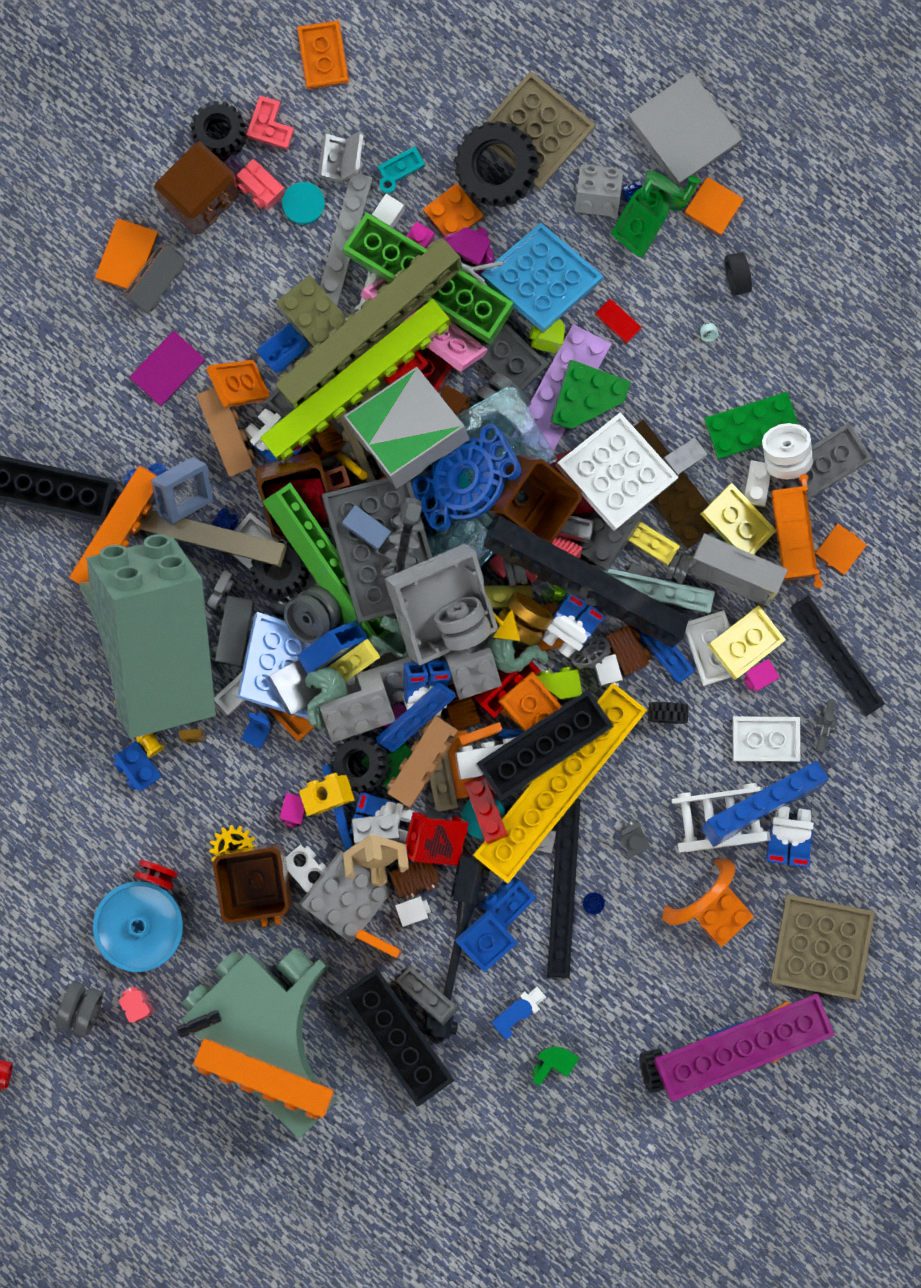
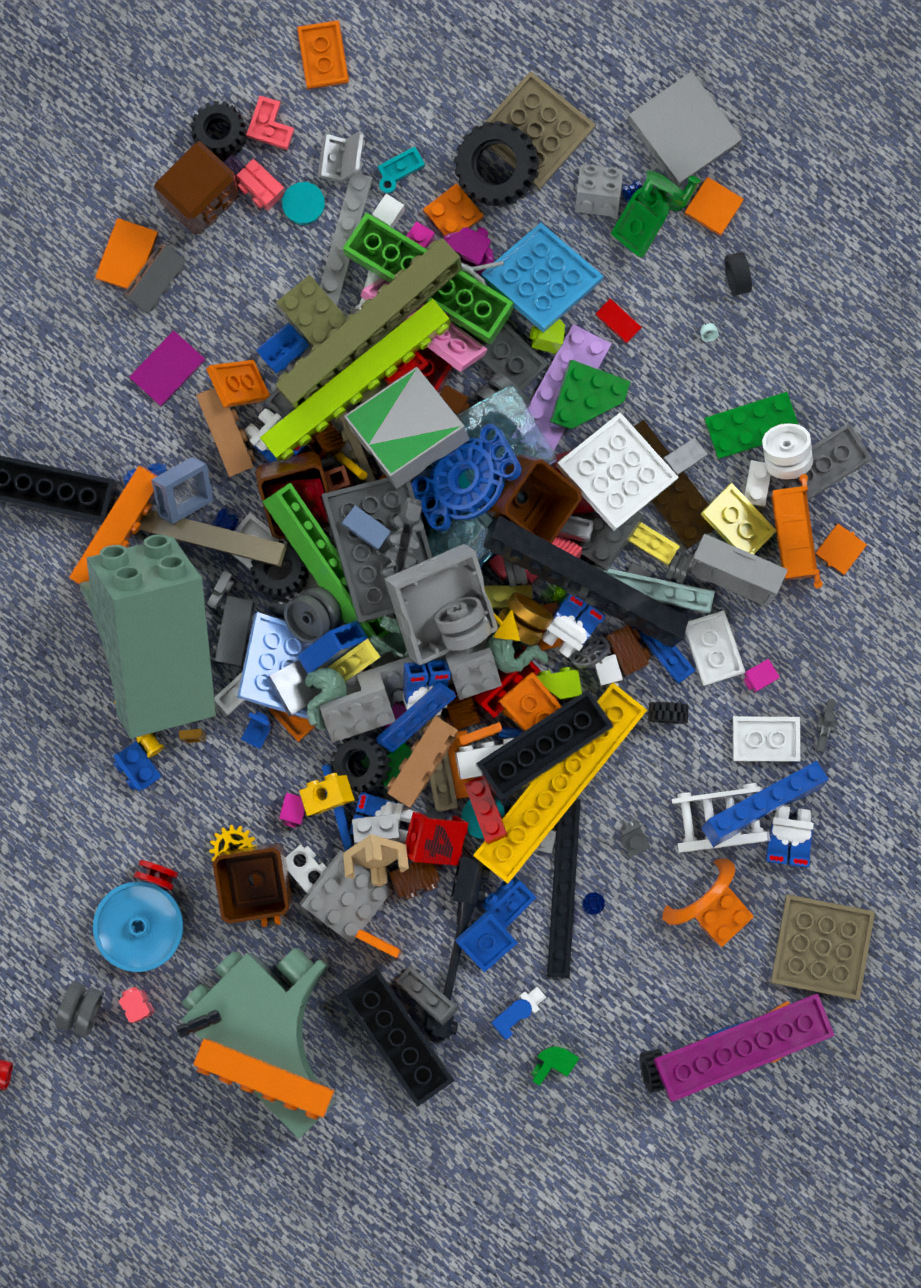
white brick [395,896,431,927] -> none
light yellow plate [708,605,786,680] -> none
black tile [790,595,885,717] -> none

